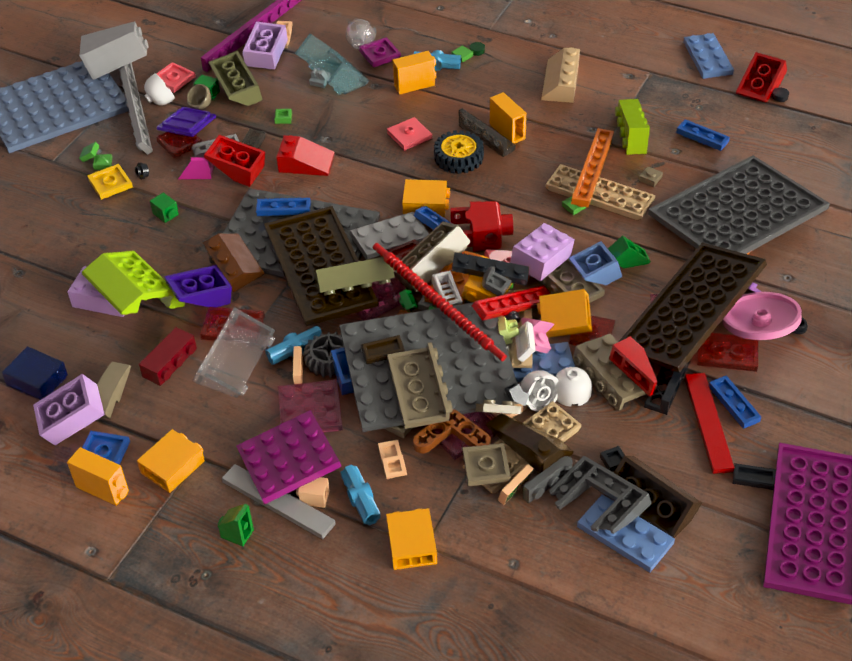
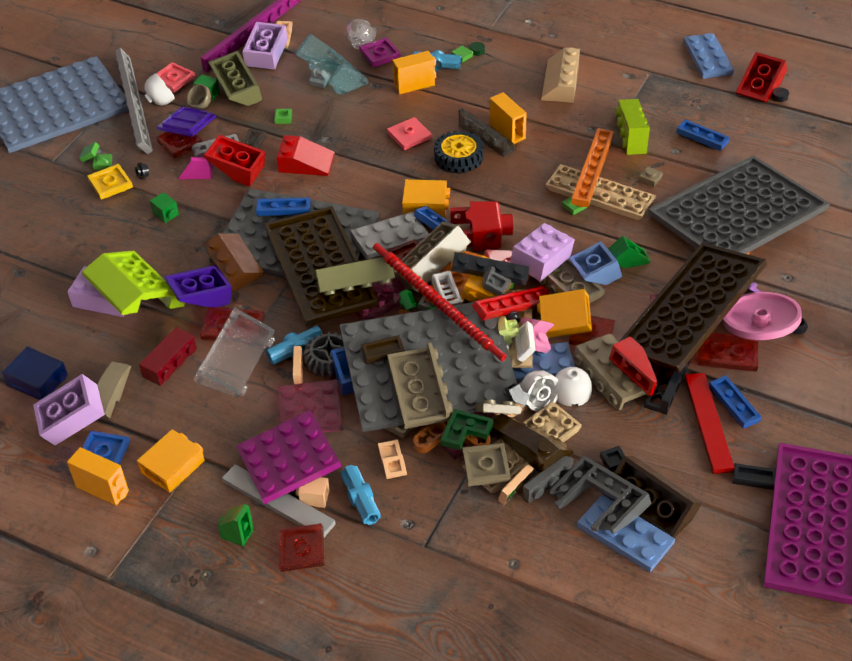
light grey slope [79,21,149,80] -> none
light orange brick [386,508,437,570] -> none
none -> clear red plate [279,523,324,572]
none -> dark green plate [440,409,493,450]

